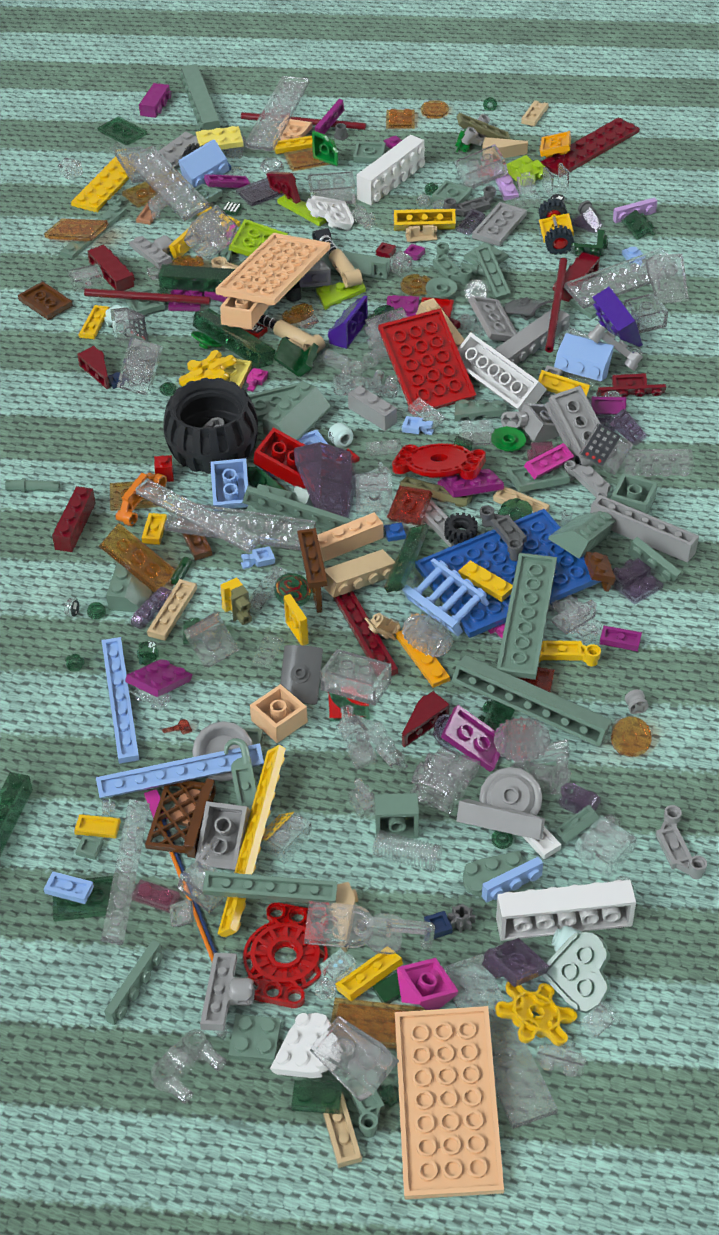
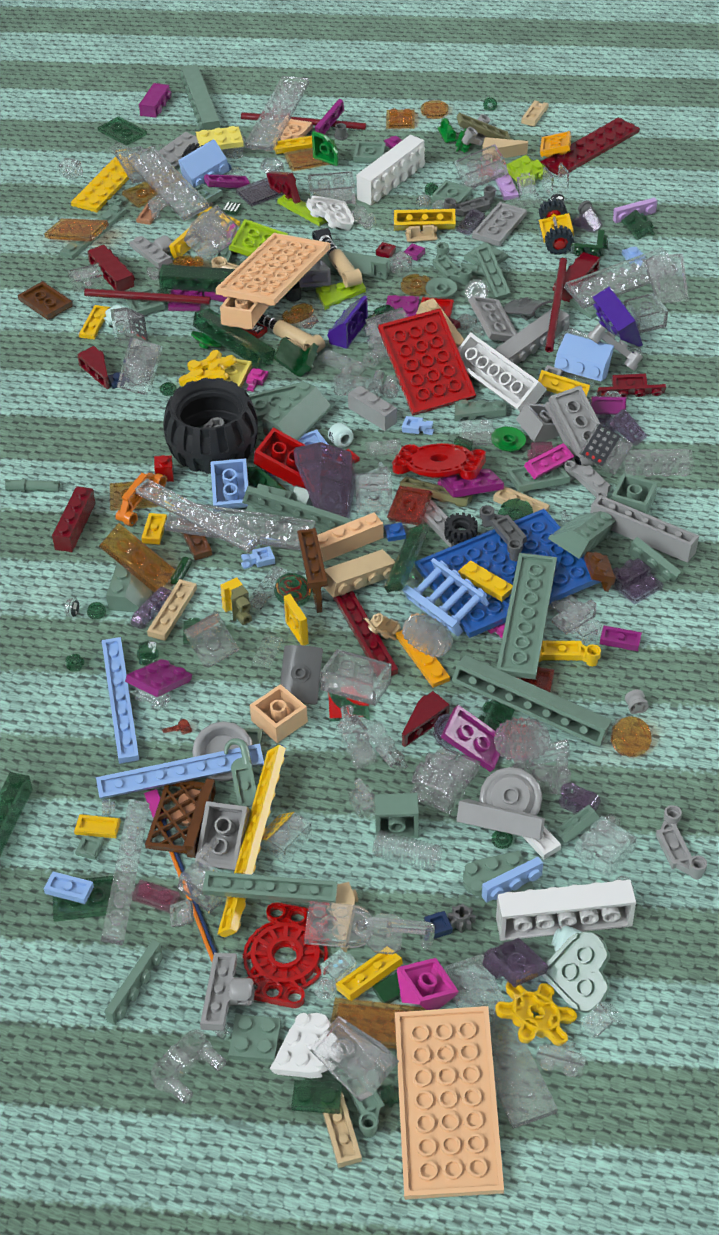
clear plate [408,397,445,430] -> none
light grey beam [501,411,528,427] -> none
none -> green hinge [437,118,458,143]

